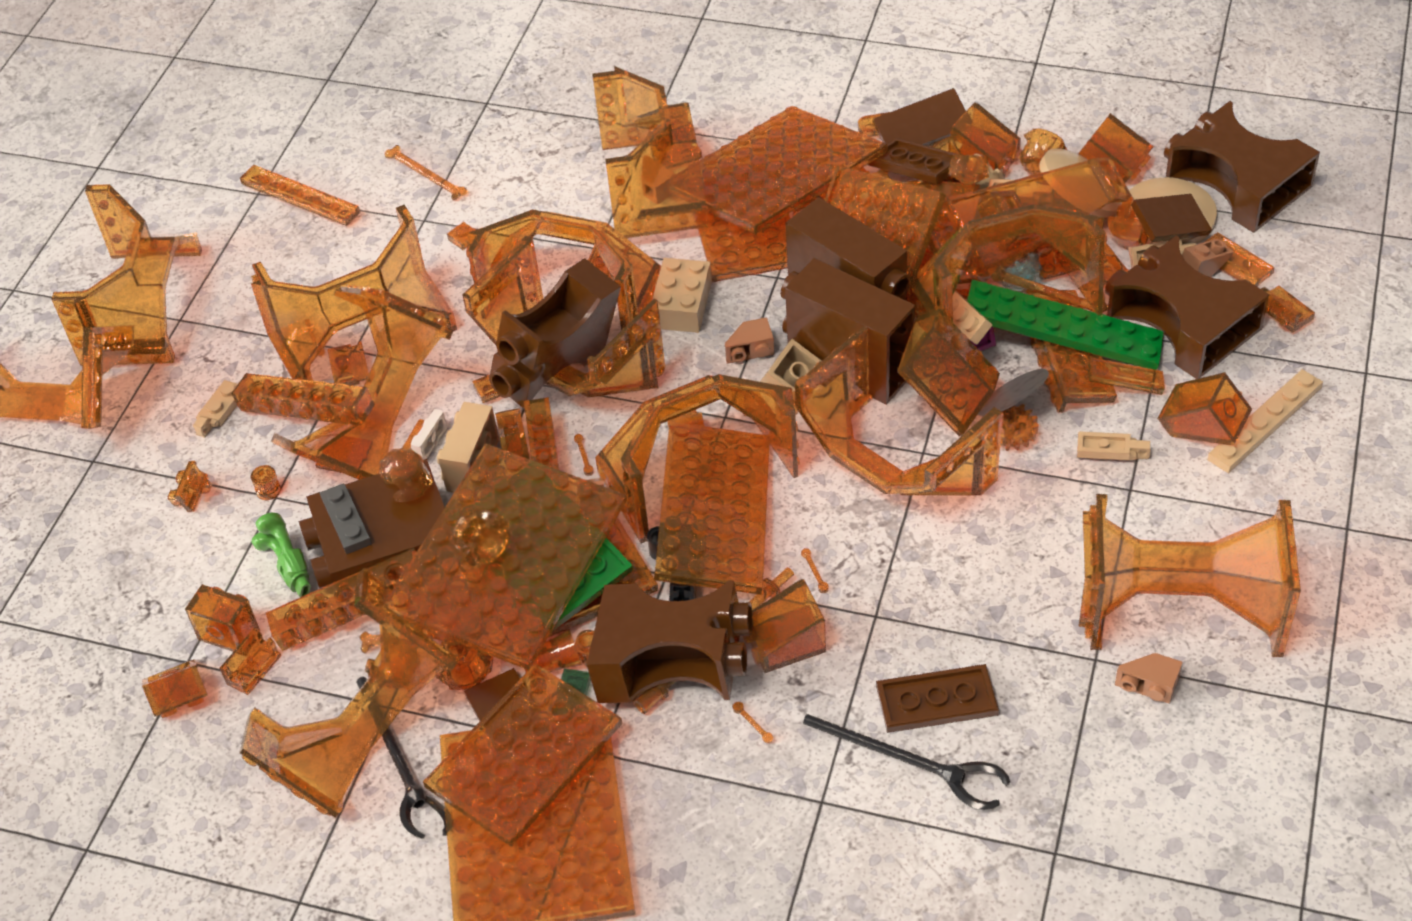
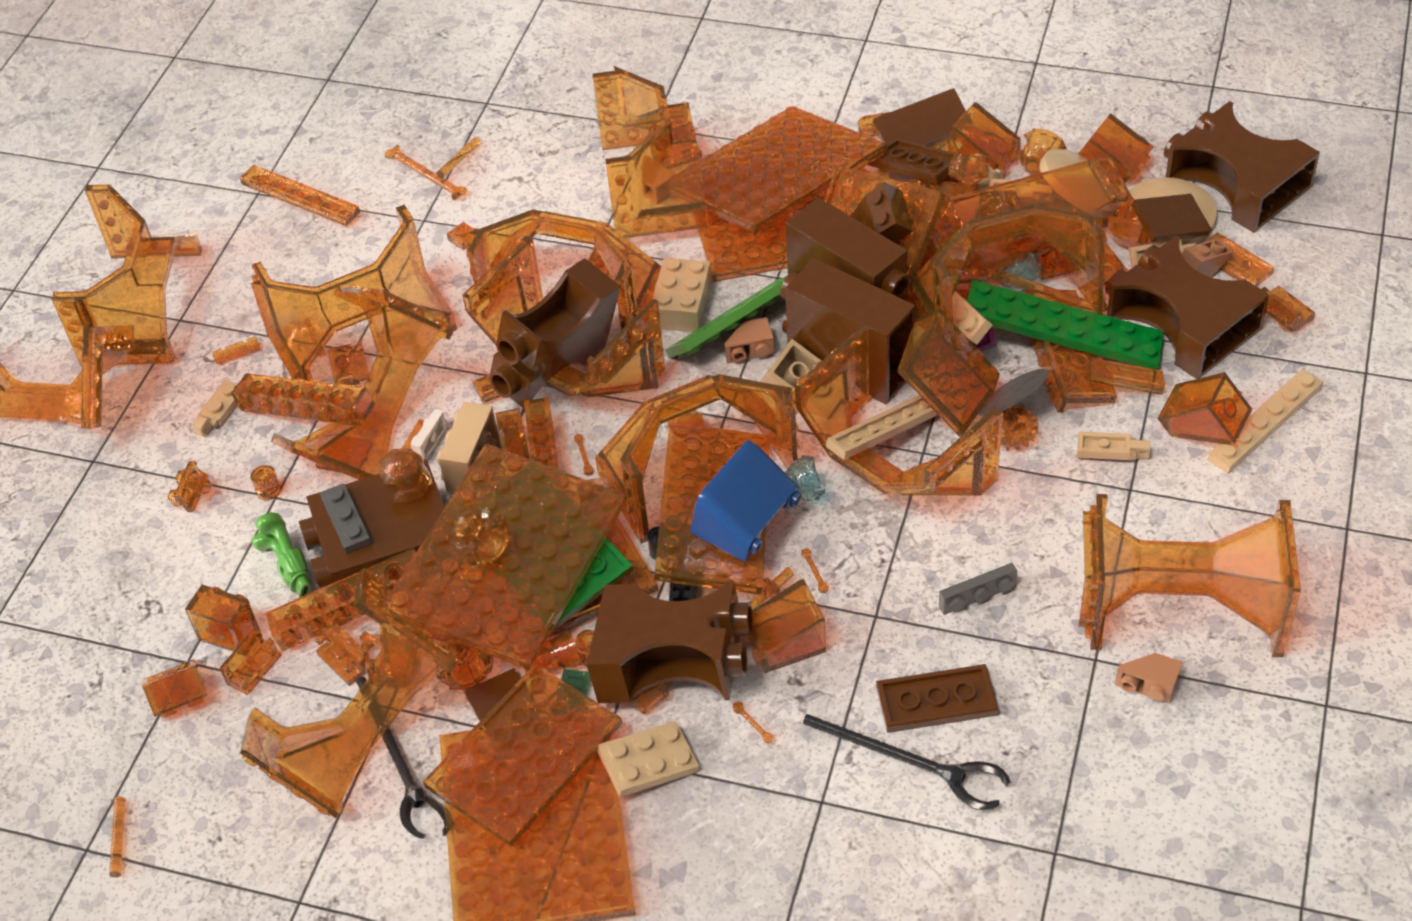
none -> clear orange bar [109,796,126,878]
none -> clear orange axle [212,337,260,364]
none -> clear orange hinge [315,622,373,686]
none -> clear orange bar [436,137,480,179]
none -> tan plate [597,721,699,797]
none -> bright green plate [665,276,787,358]
none -> blue windscreen [690,440,801,562]
none -> clear light blue hair [785,455,826,501]
none -> tan plate [826,389,950,460]
none -> reddish brown slope [851,182,913,243]
none -> dark grey plate [939,563,1018,615]

